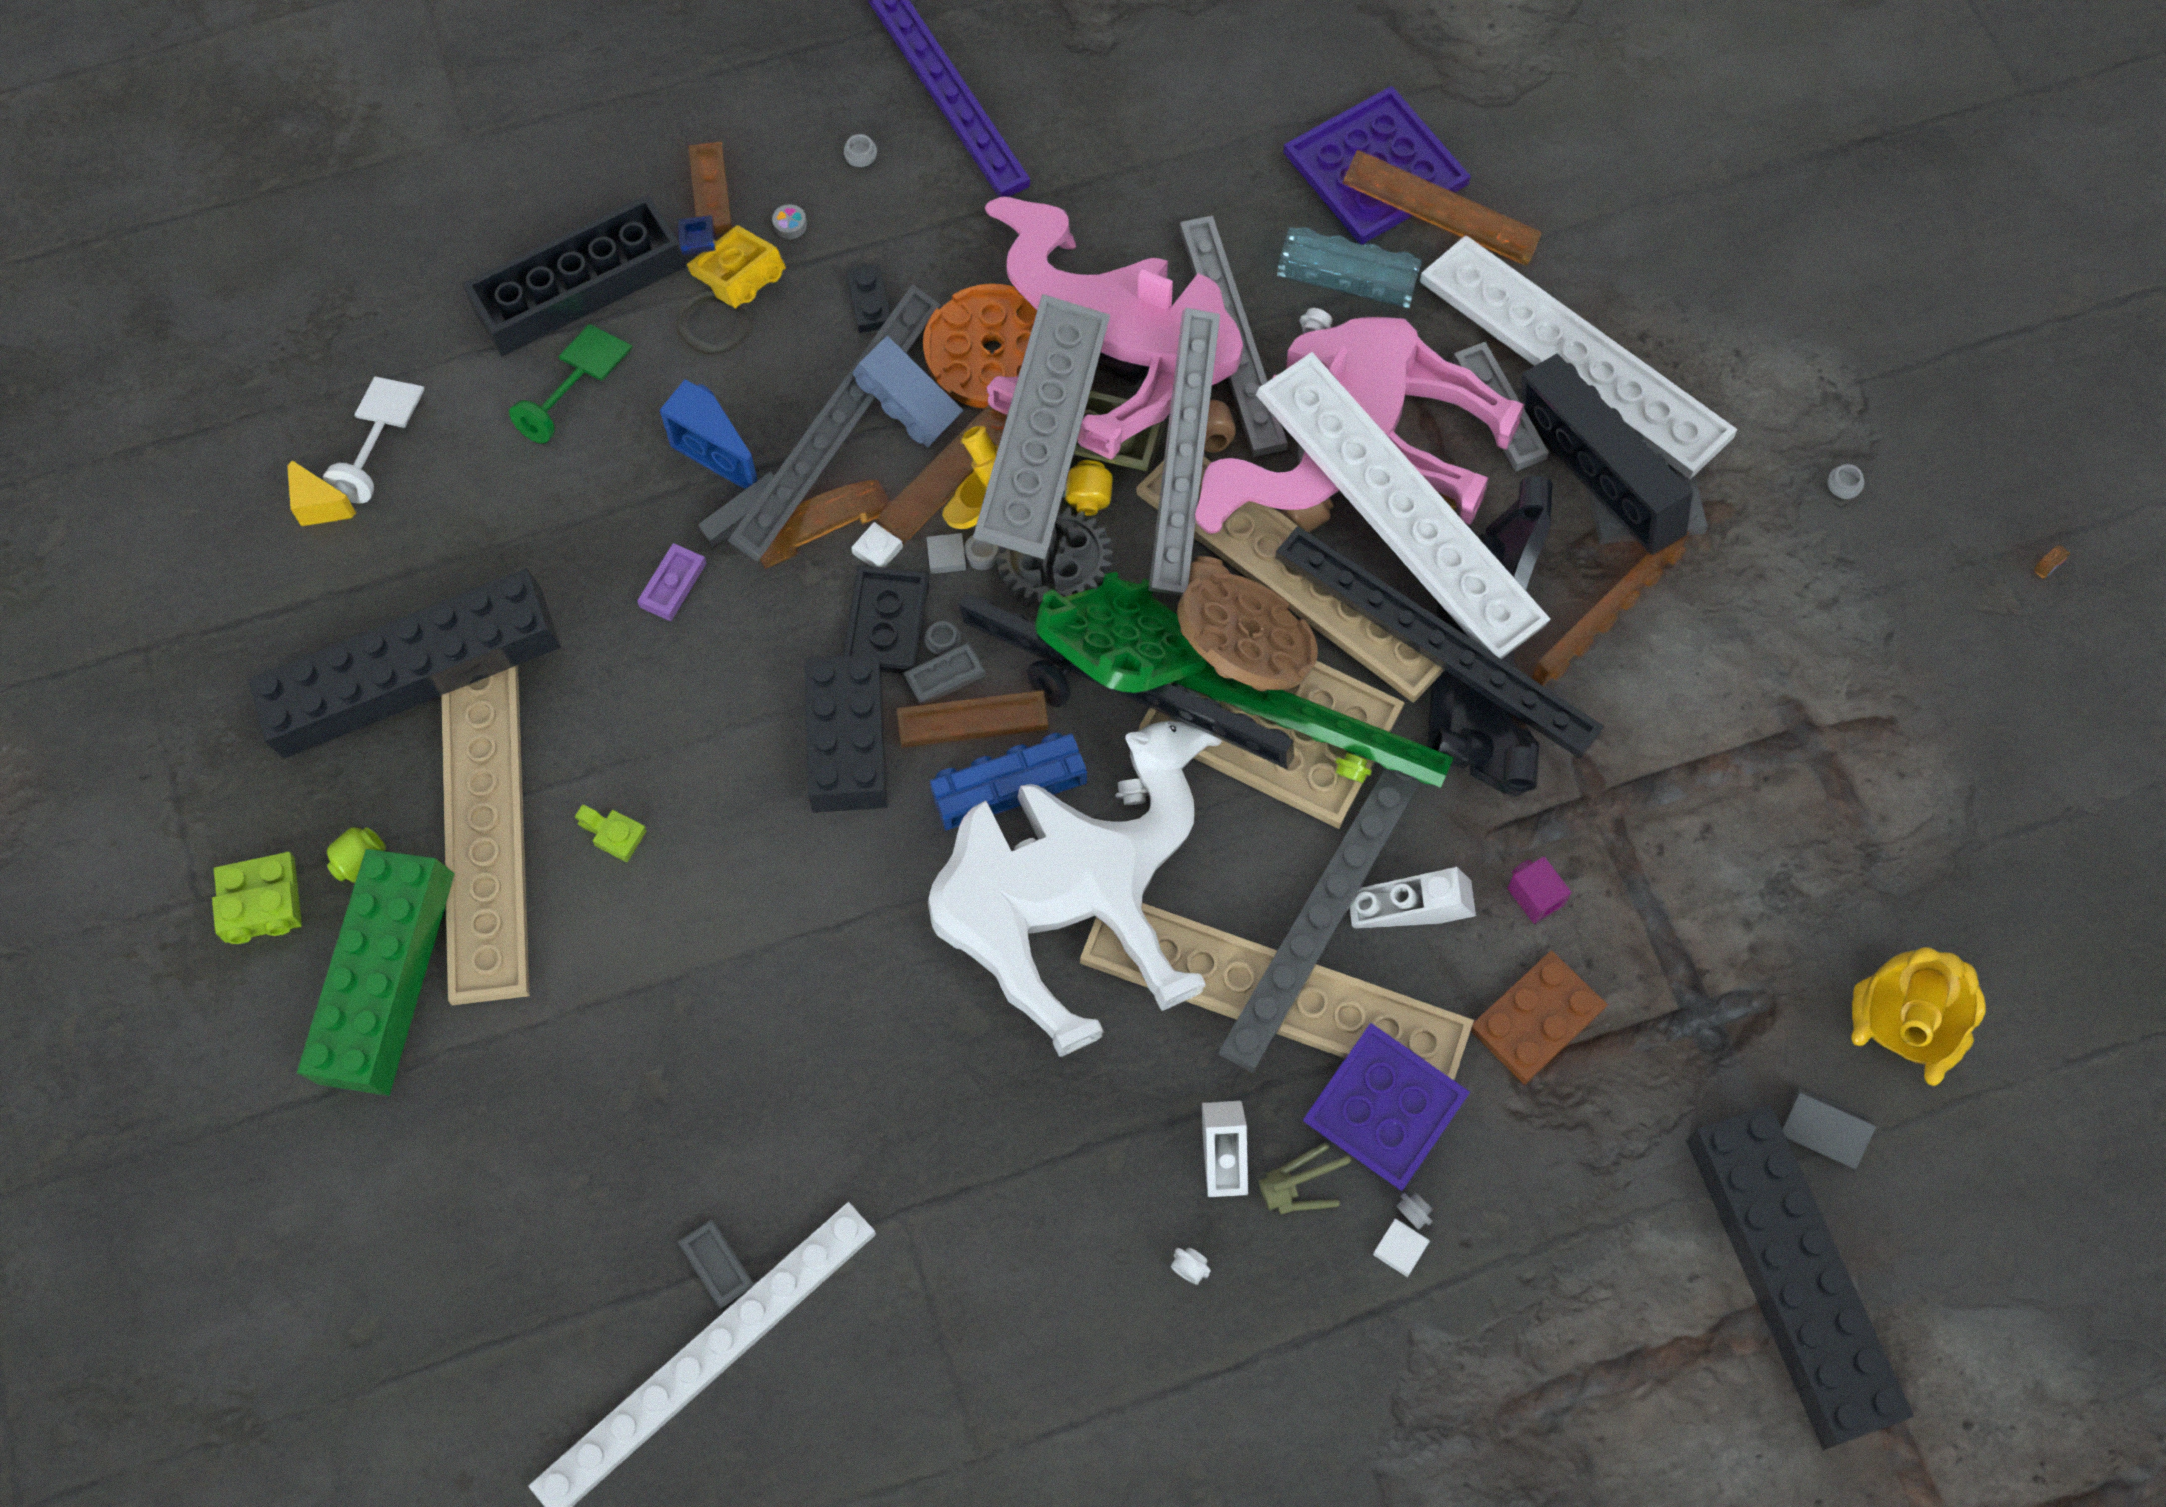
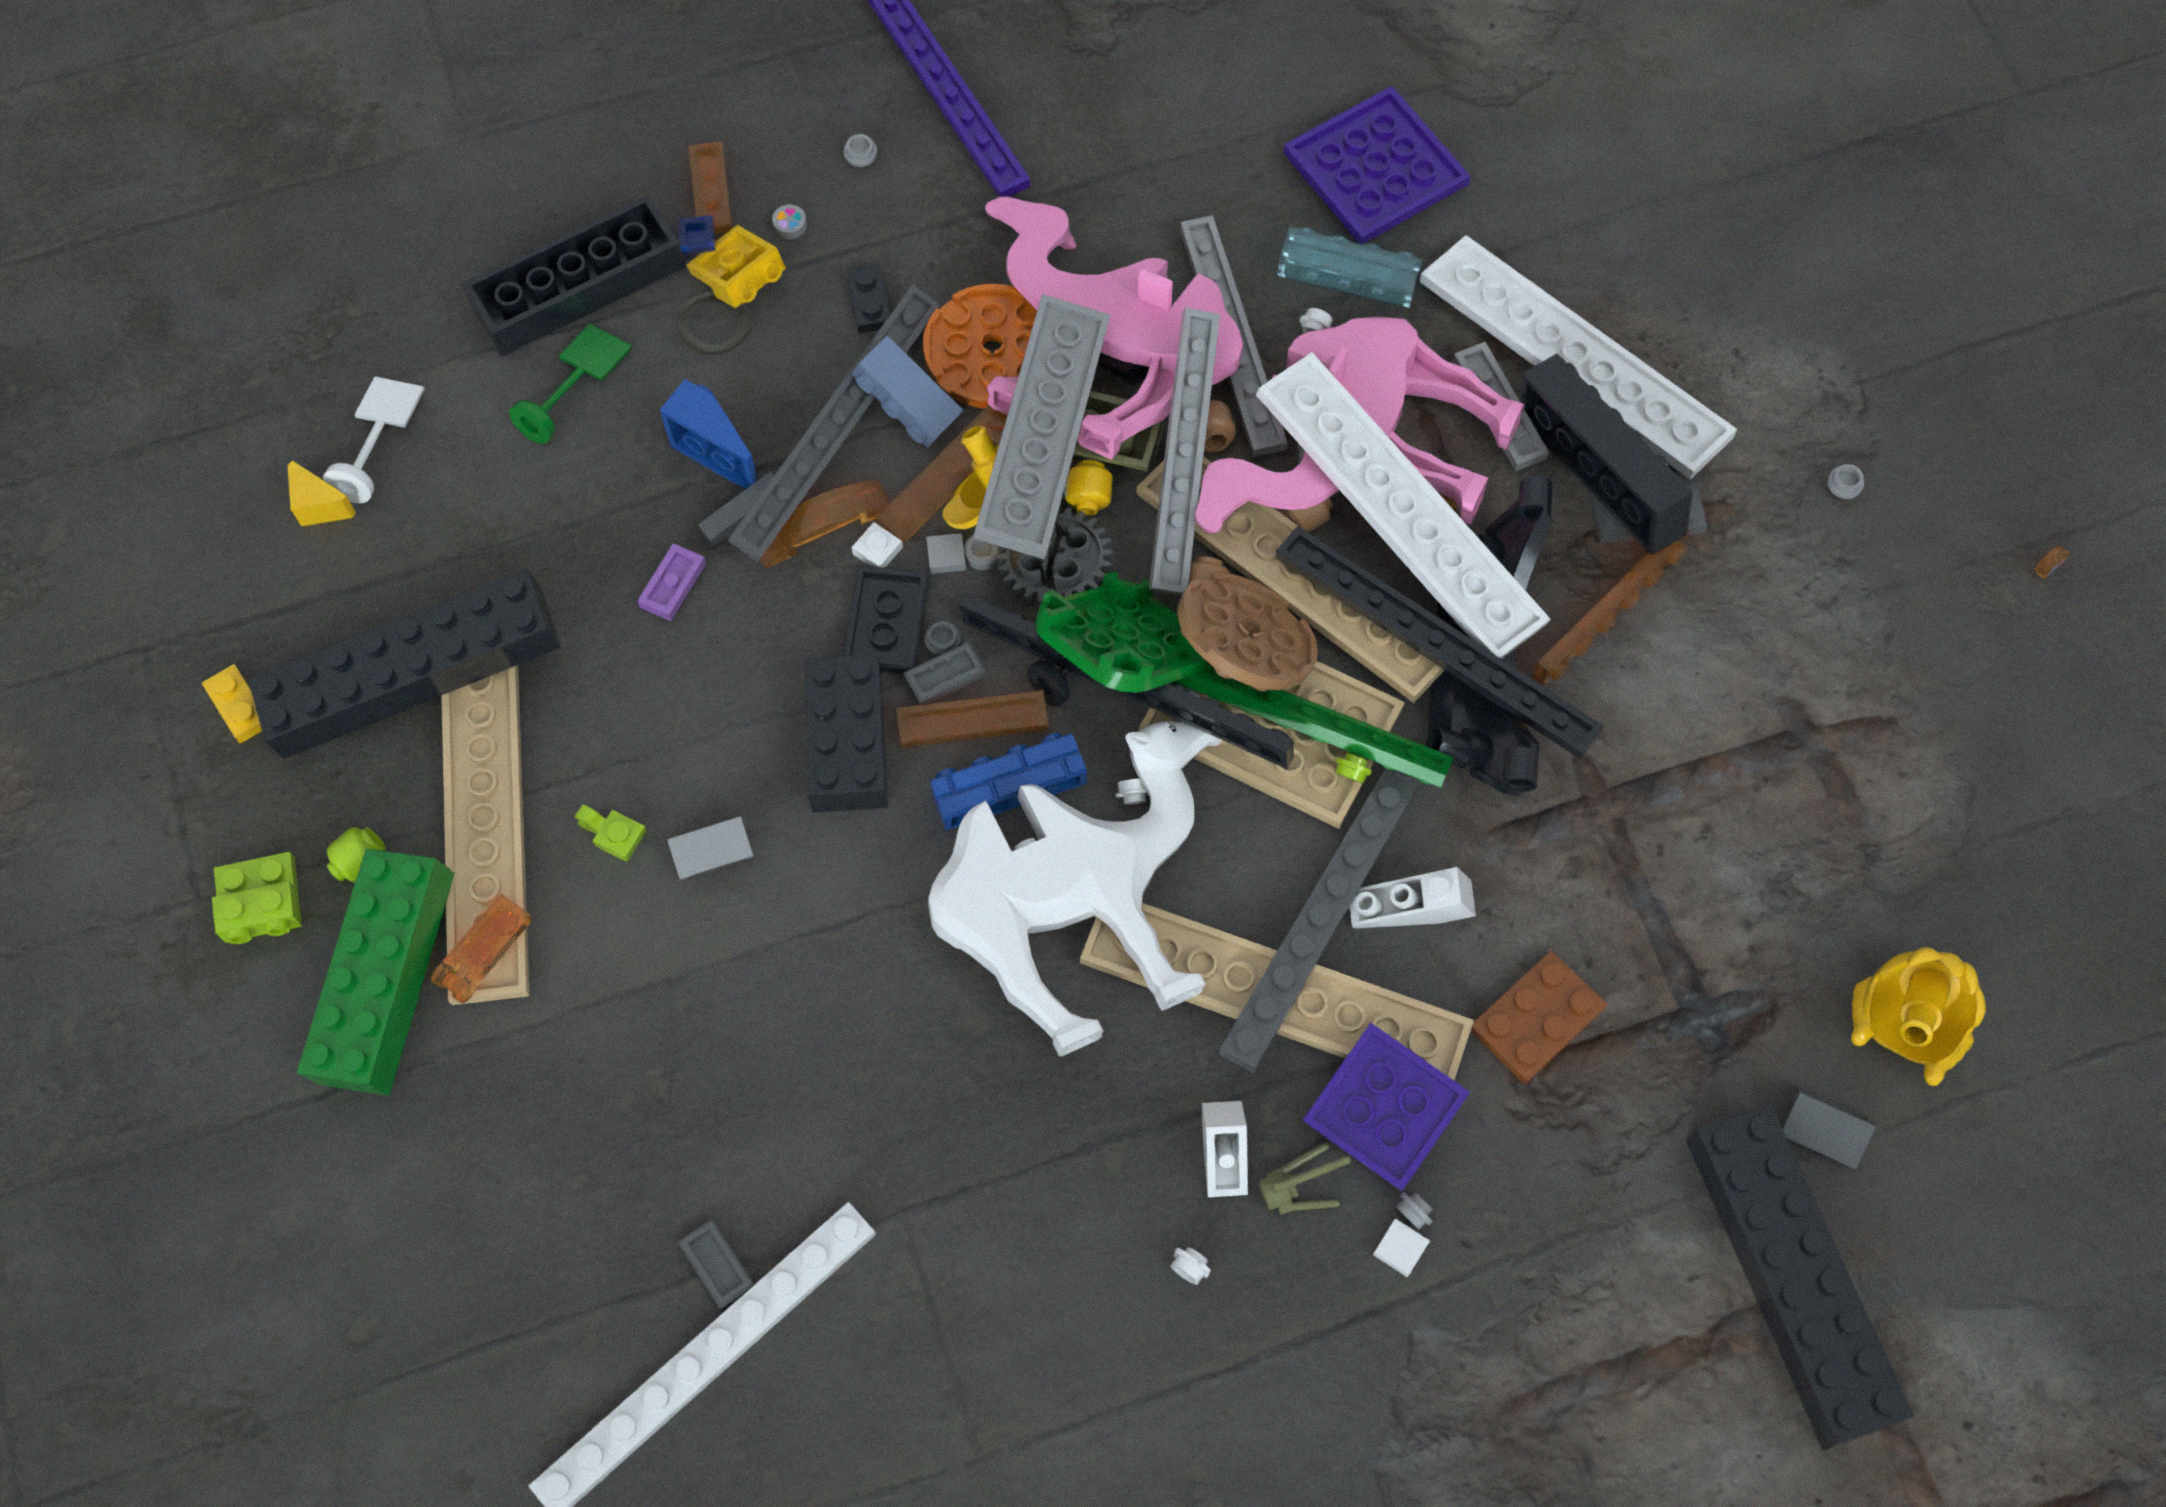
clear orange plate [1342,150,1542,266] -> none
magenta brick [1507,856,1572,925] -> none
none -> yellow plate [202,664,262,744]
none -> clear orange plate [431,893,533,1004]
none -> light grey hinge [667,816,754,881]

